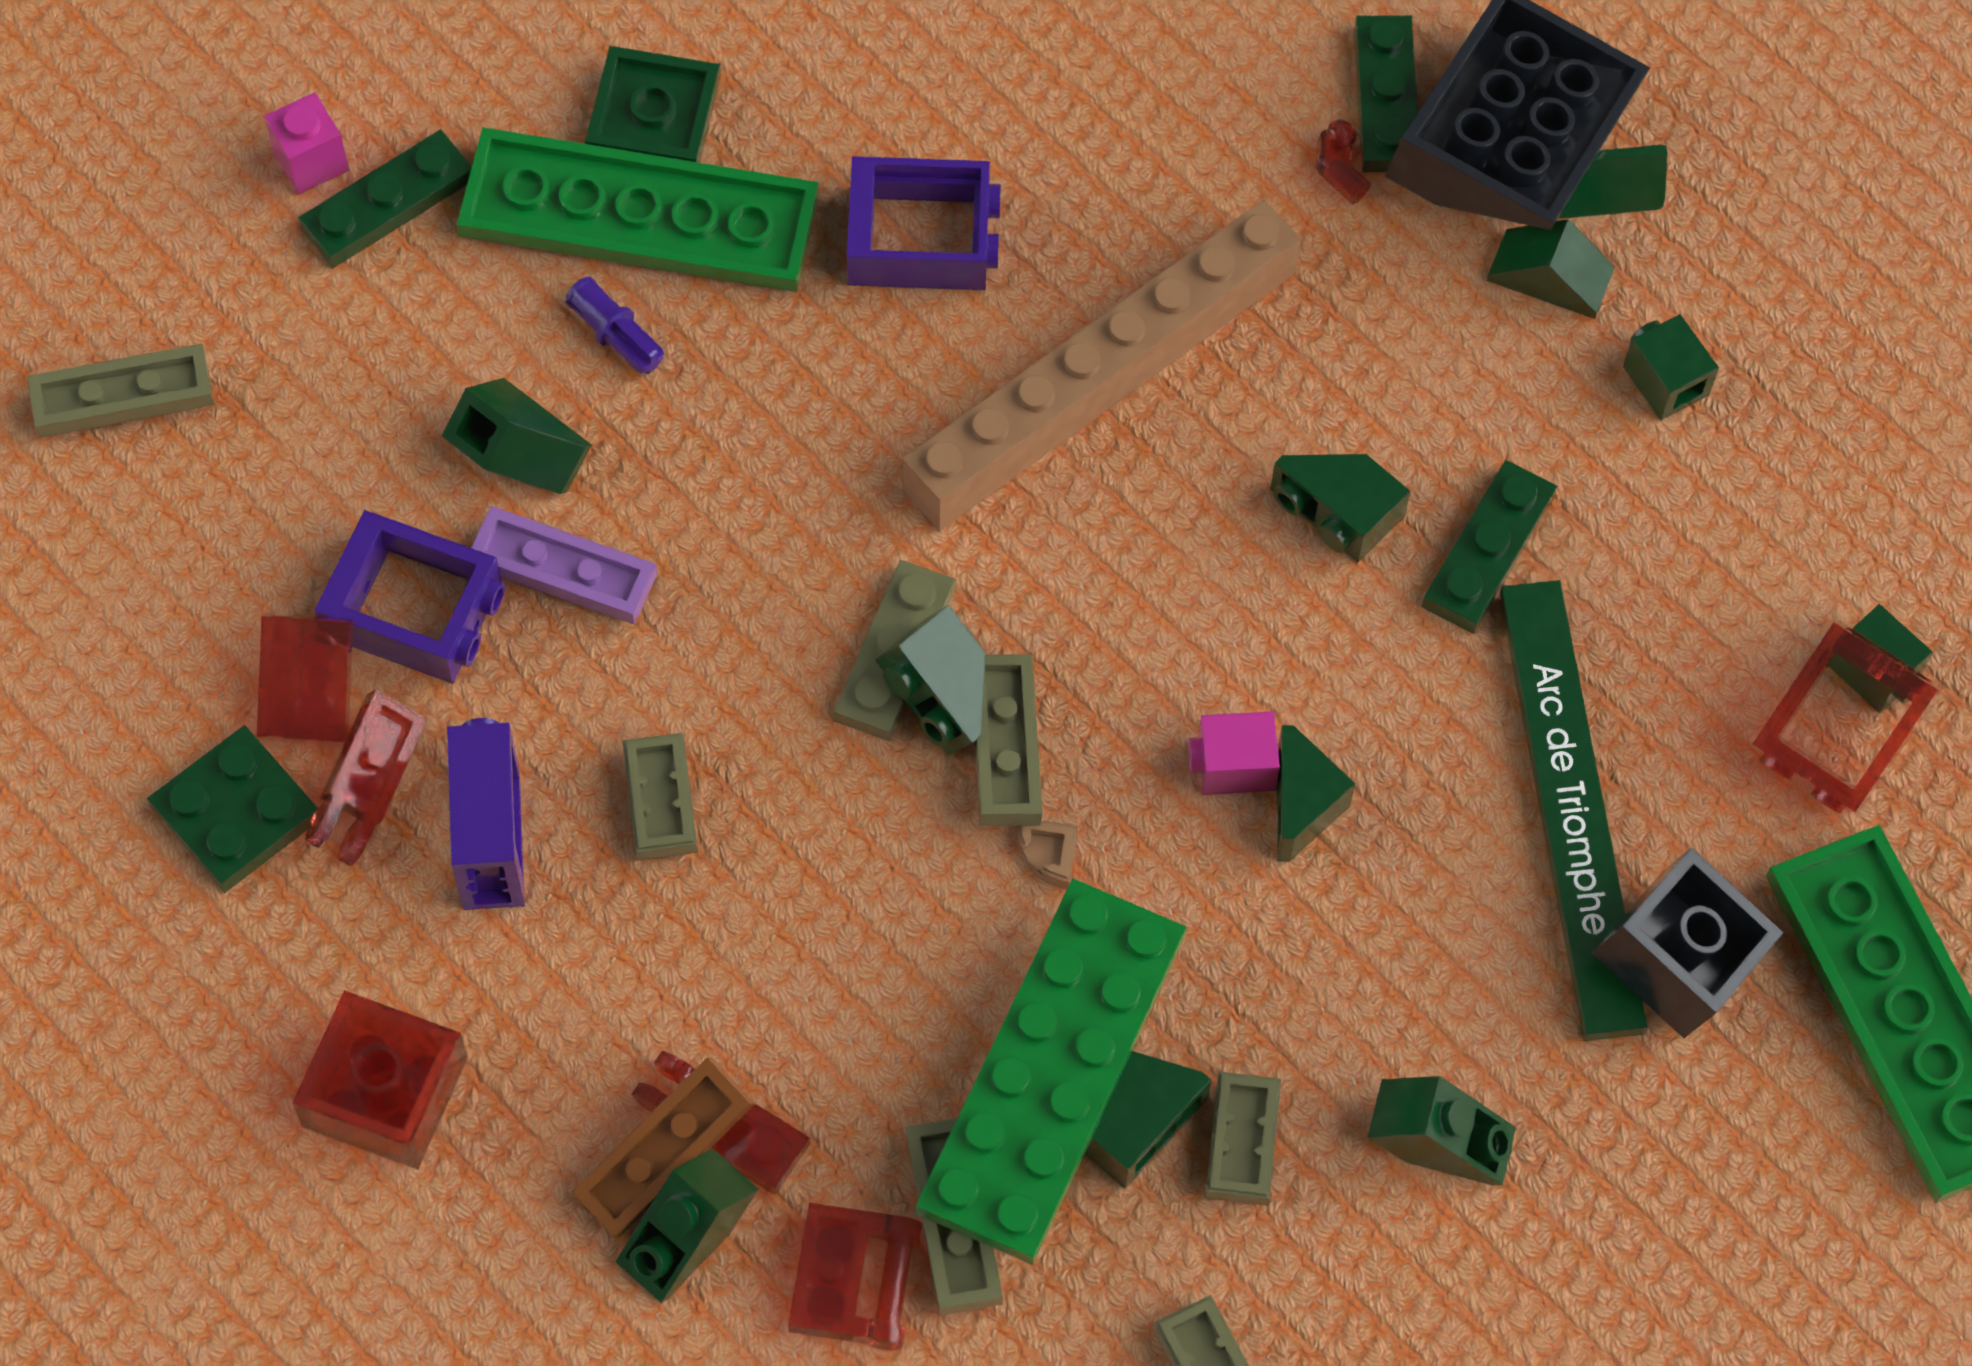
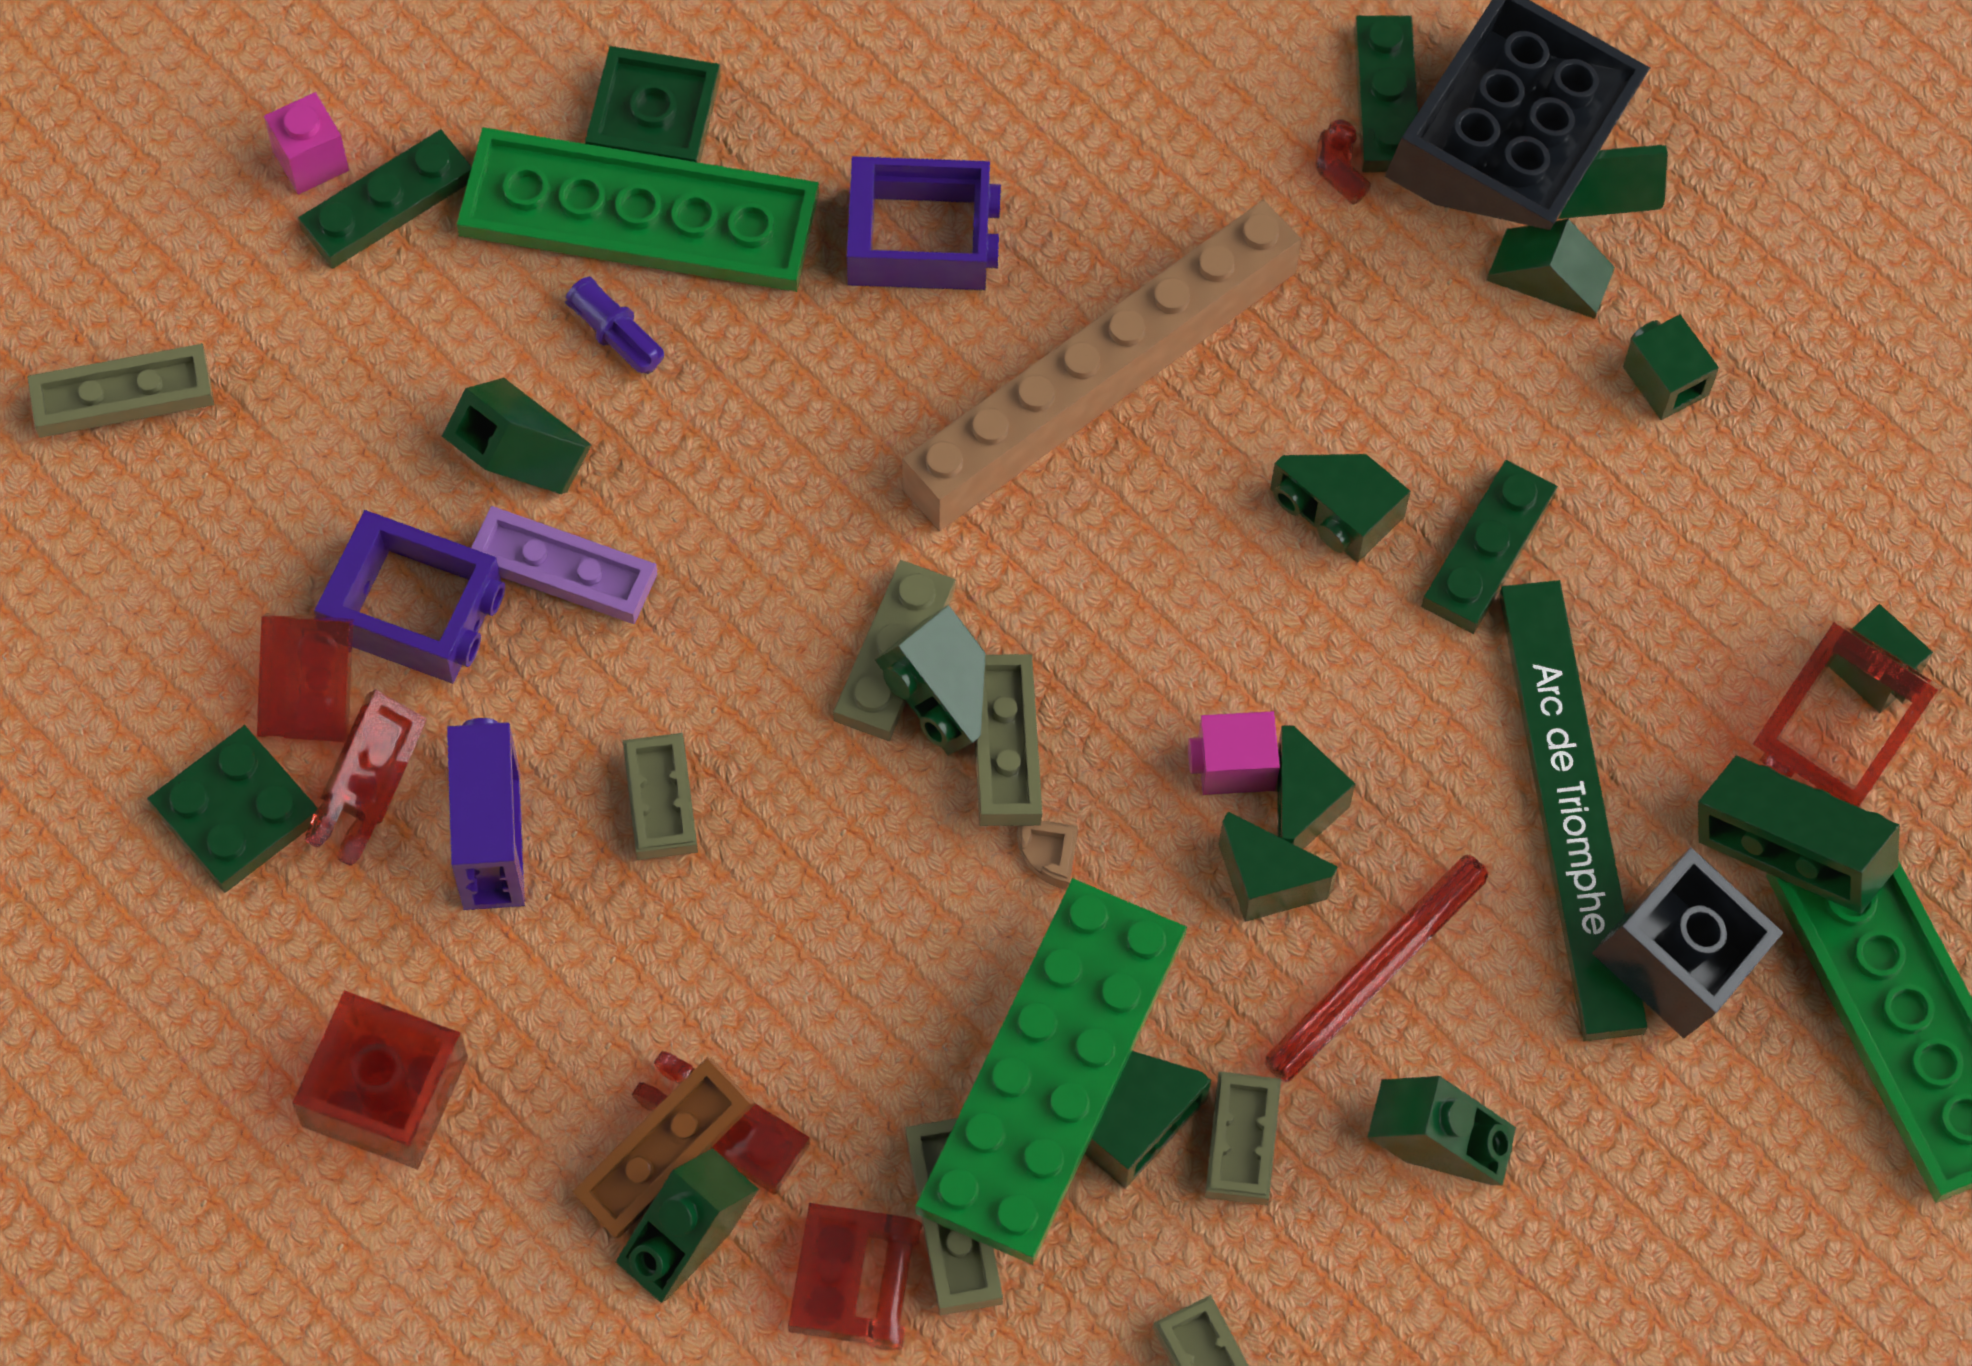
none -> dark green slope [1218,812,1338,922]
none -> clear red axle [1265,855,1489,1082]
none -> dark green brick [1698,755,1900,914]

